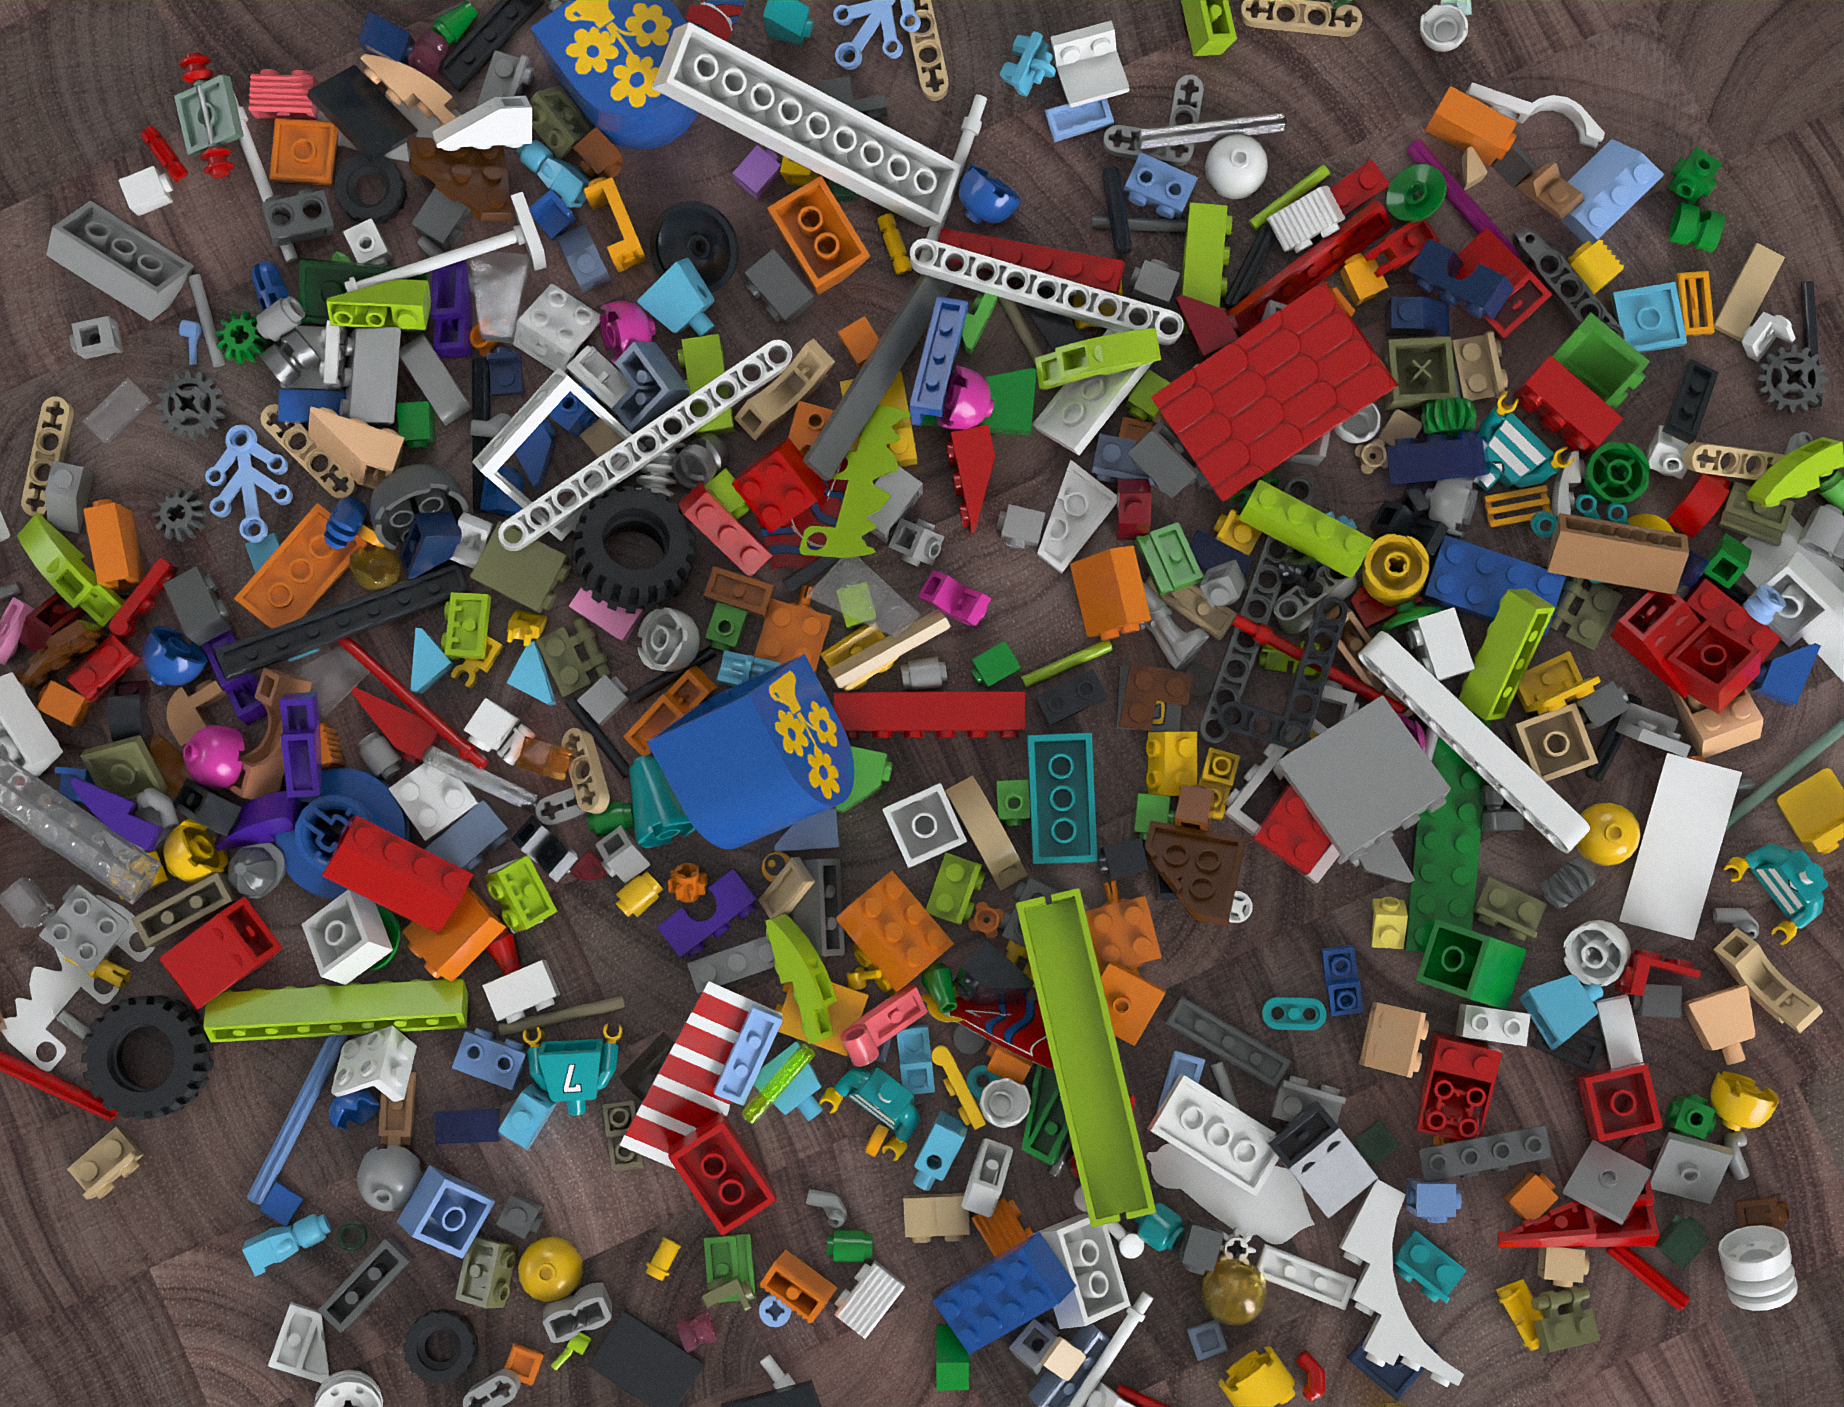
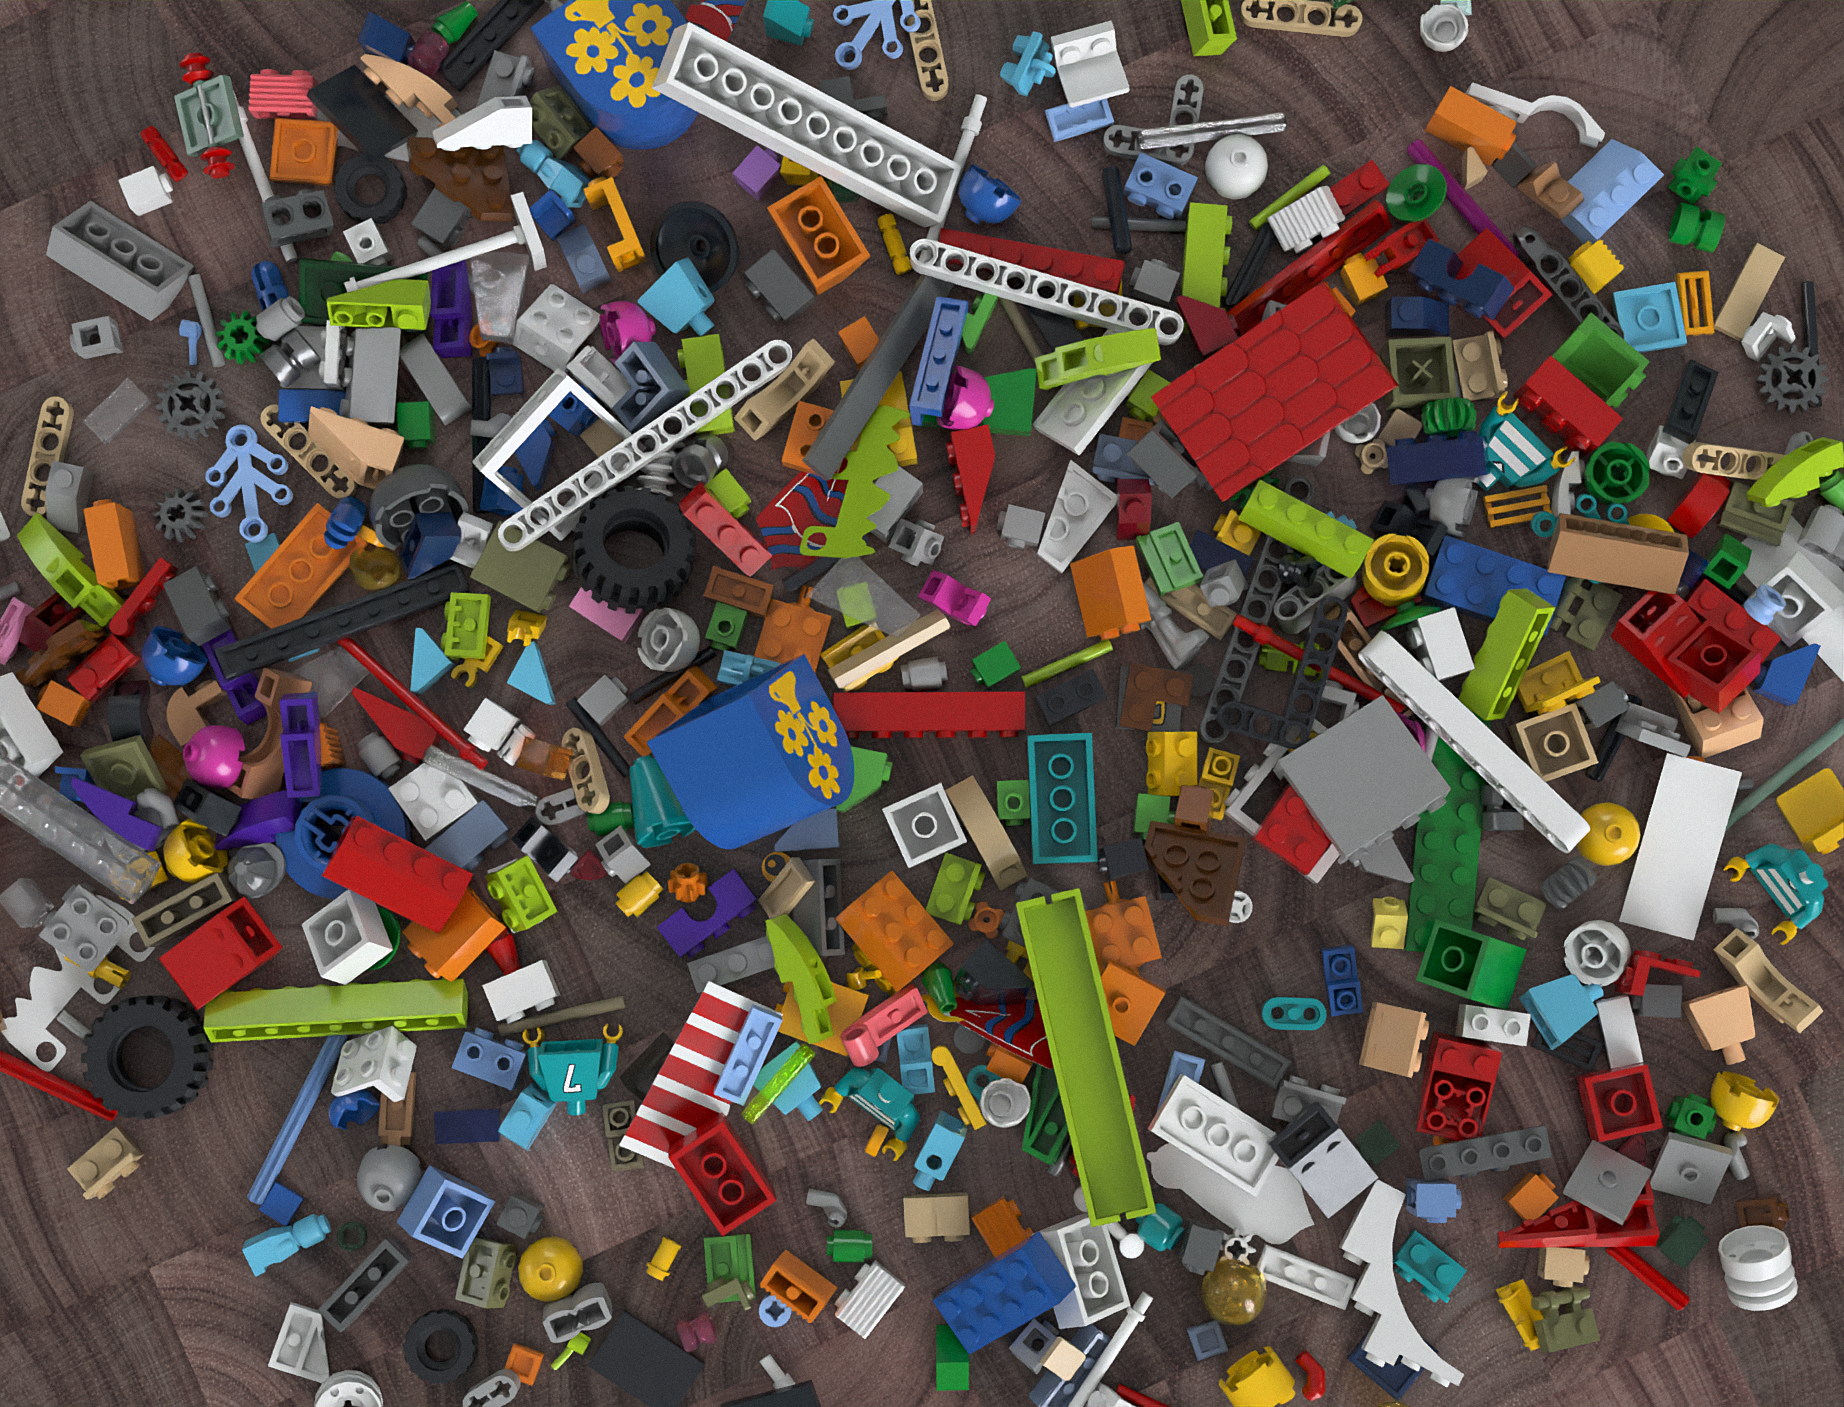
olive plate [535,617,611,698] -> none
red brick [732,438,828,534] -> none
white brick [961,1138,1013,1217] -> none

